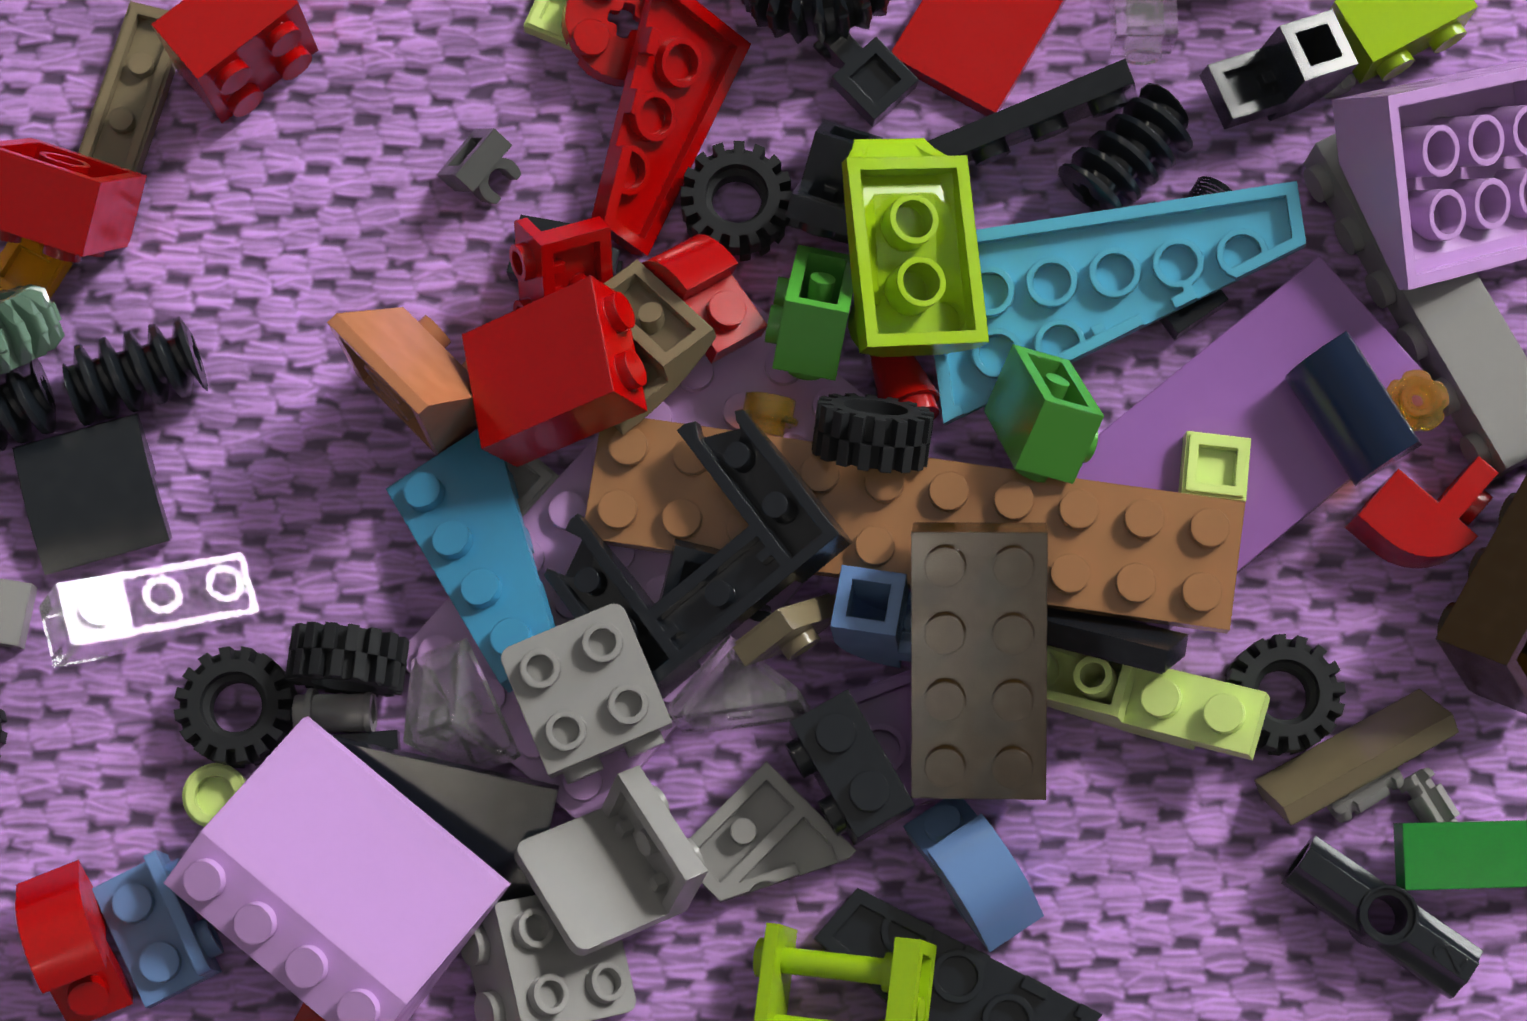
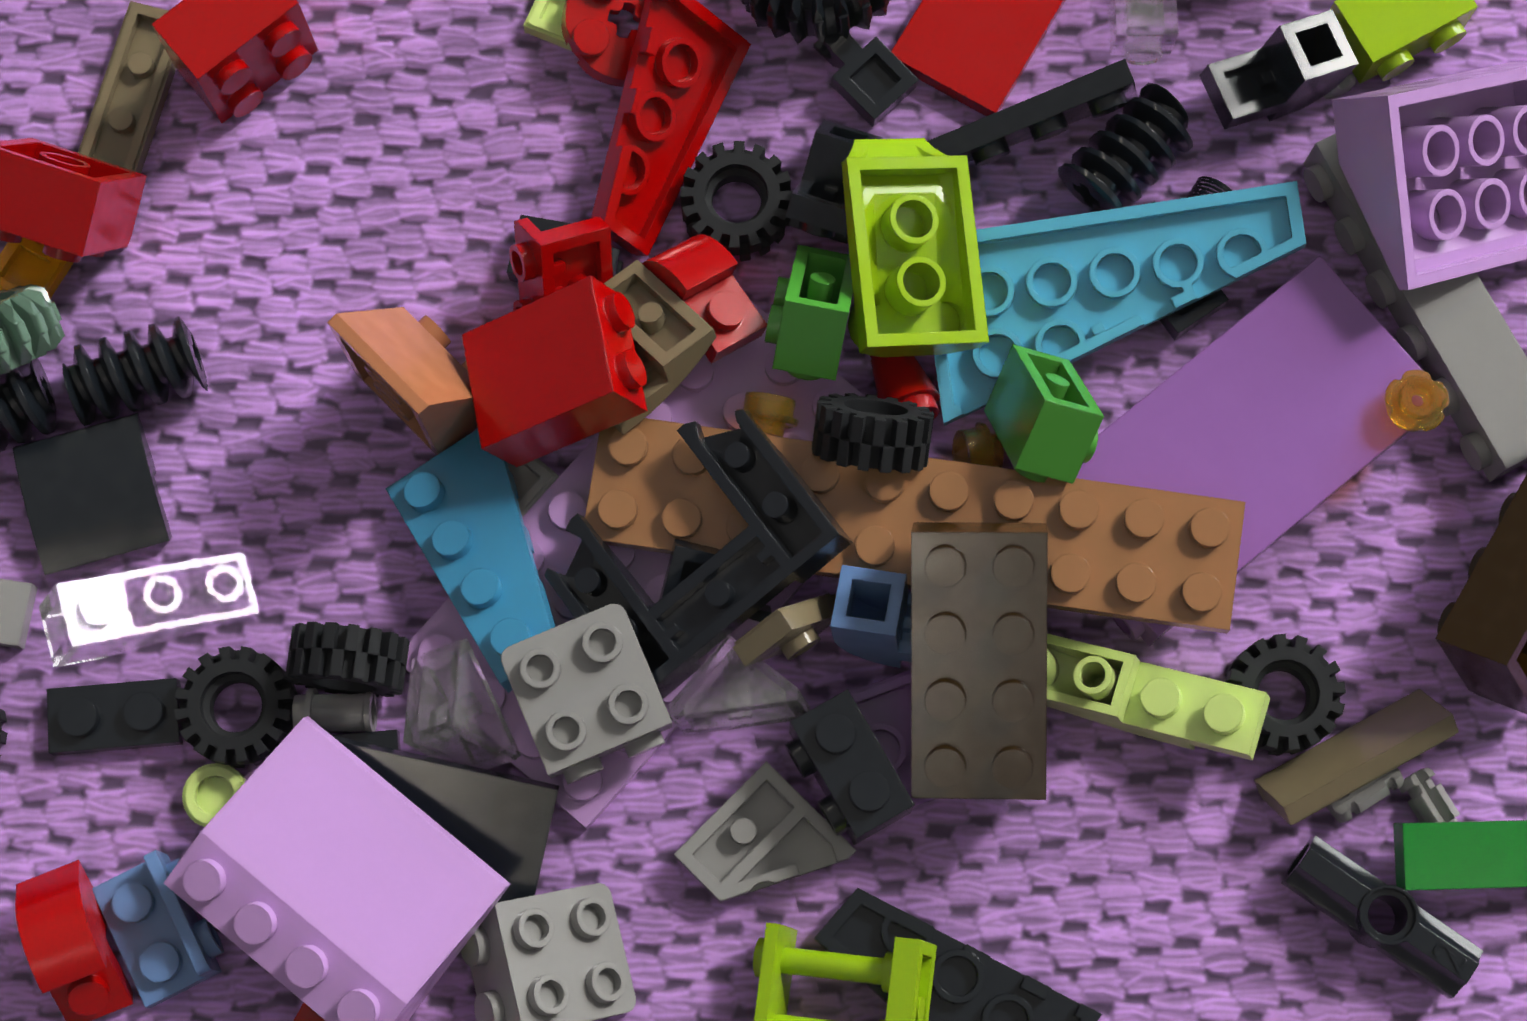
dark grey tile [436,128,521,204] -> none
light grey bracket [514,765,708,956] -> none
medium blue brick [903,799,1044,952] -> none
black tile [1047,608,1189,674] -> none
yellowish green tile [1178,431,1251,502] -> none
dark blue brick [1285,331,1422,487] -> none
red brick [1344,456,1499,568] -> none
none -> black plate [47,678,183,756]
none -> clear yellow plate [952,422,1004,468]

